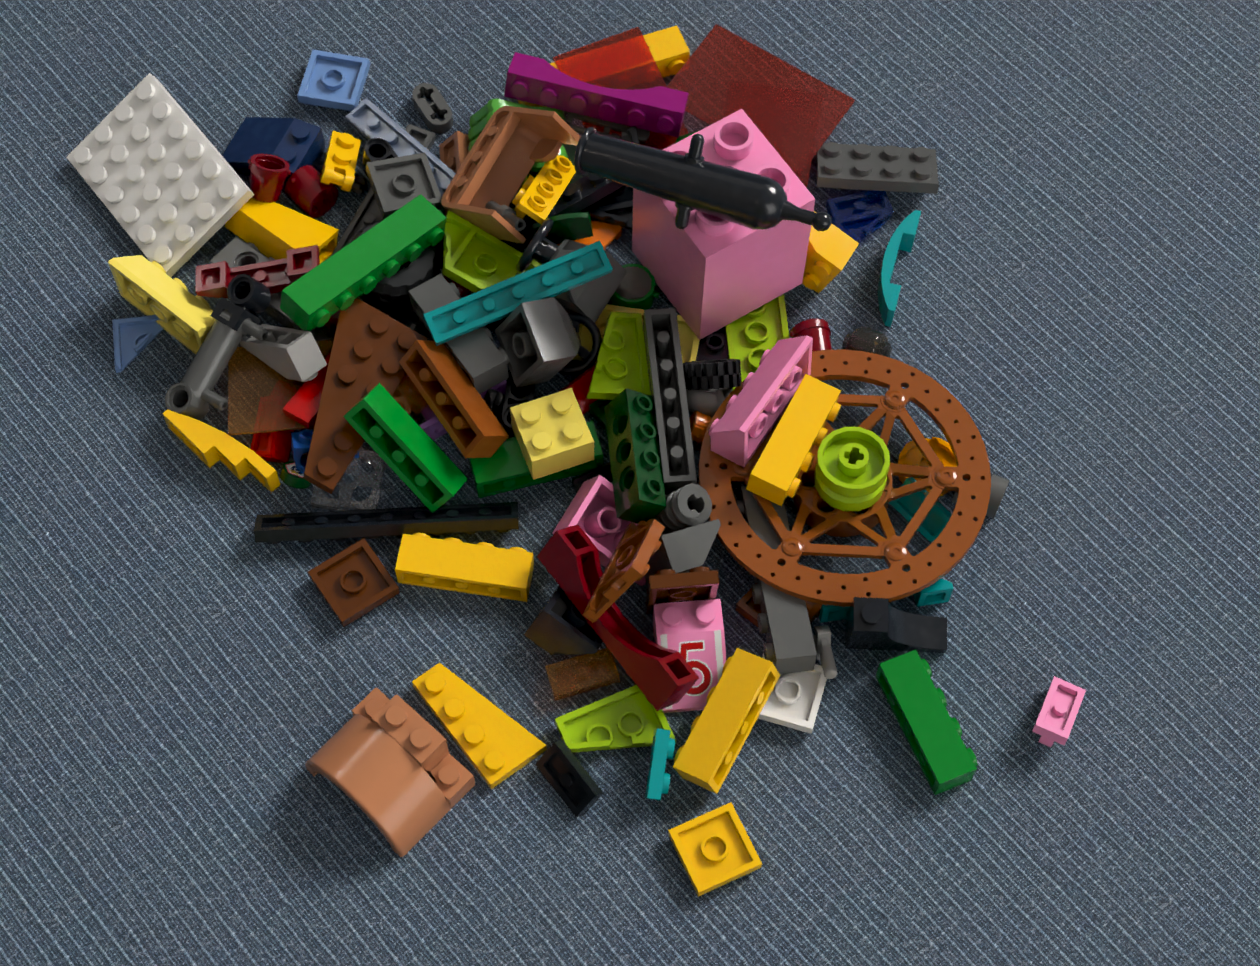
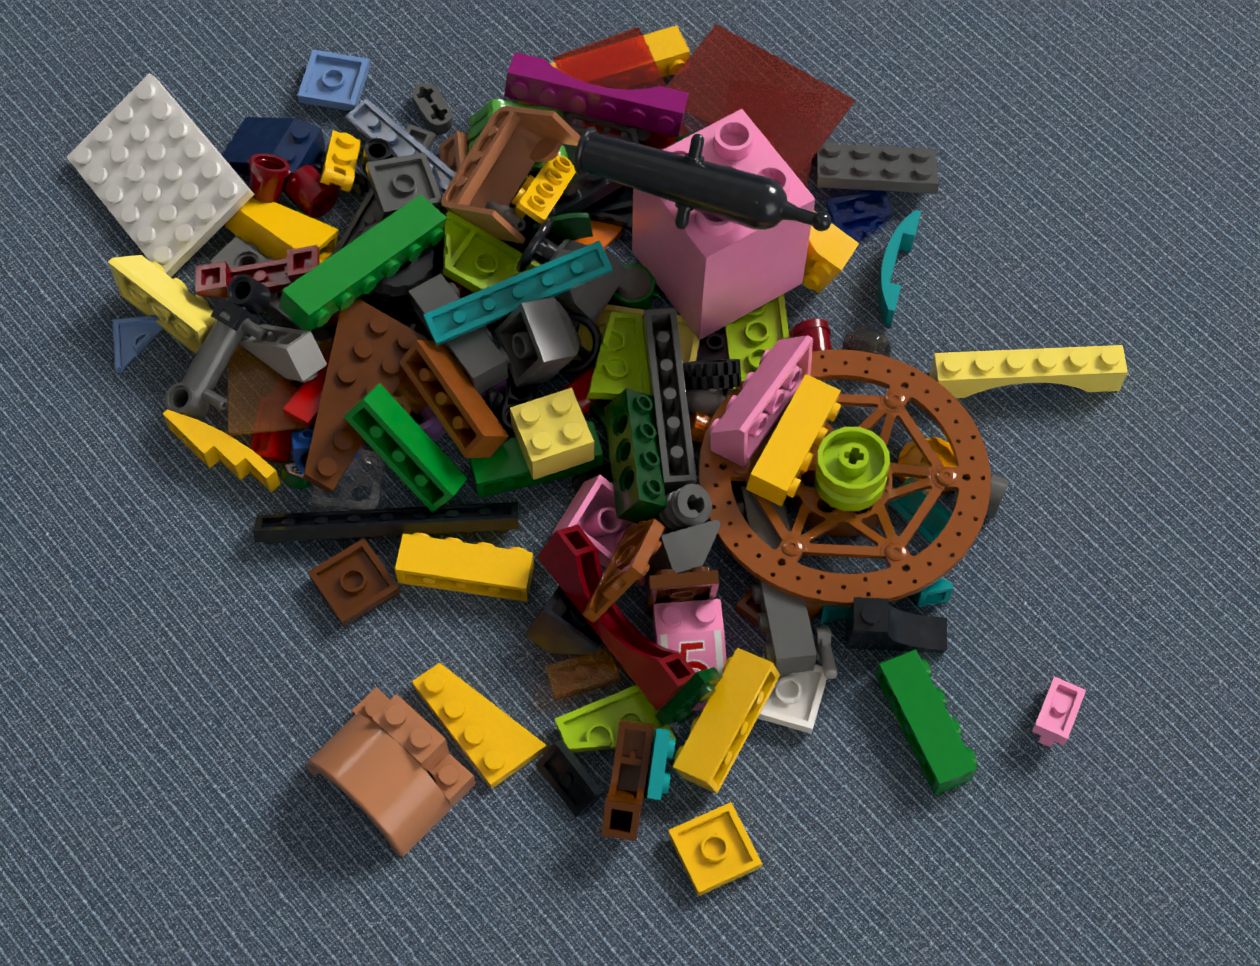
none -> reddish brown arch [601,719,655,841]
none -> dark green plate [655,667,723,726]
none -> light yellow arch [929,345,1128,398]

